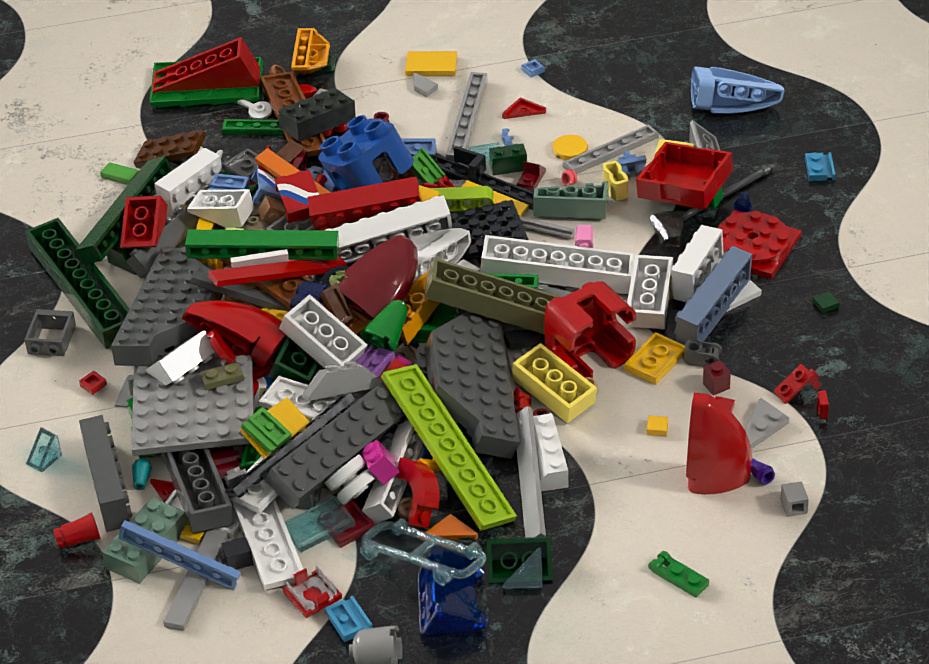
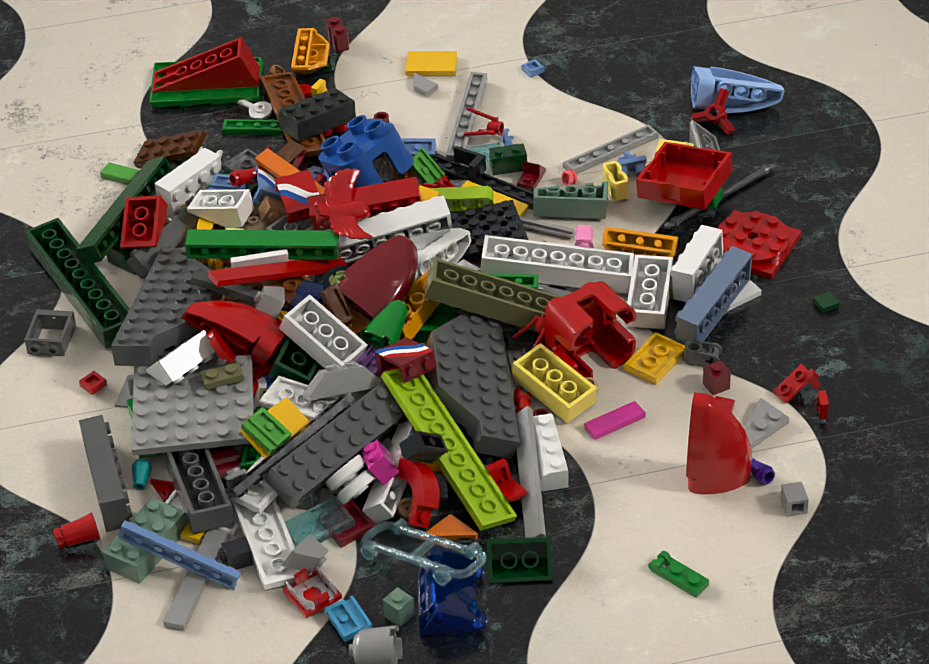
clear light blue slope [26,427,62,472] -> none
red tile [502,97,546,119] -> none
clear light blue tile [503,547,542,589] -> none
yellow tile [553,134,588,160] -> none
yellow tile [647,415,668,437] -> none
clear smoke slope [650,211,685,247] -> none
clear blue cone [733,192,752,213] -> none
dark azure plate [805,152,835,181] -> none
none -> red cone [229,168,257,187]
none -> light grey slope [254,286,285,318]
none -> light grey slope [282,534,329,573]
none -> yellow plate [311,79,327,97]
none -> red animal [315,169,373,240]
none -> dark red brick [326,16,349,53]
none -> dark red panel [374,337,437,383]
none -> sand green brick [383,587,415,627]
none -> black brick [399,430,448,464]
none -> red plant [464,107,504,136]
none -> red bracket [486,458,527,502]
none -> red plant [513,314,545,350]
none -> dark pink tile [584,401,646,440]
none -> light orange wedge [602,226,678,265]
none -> red bush [691,88,735,135]

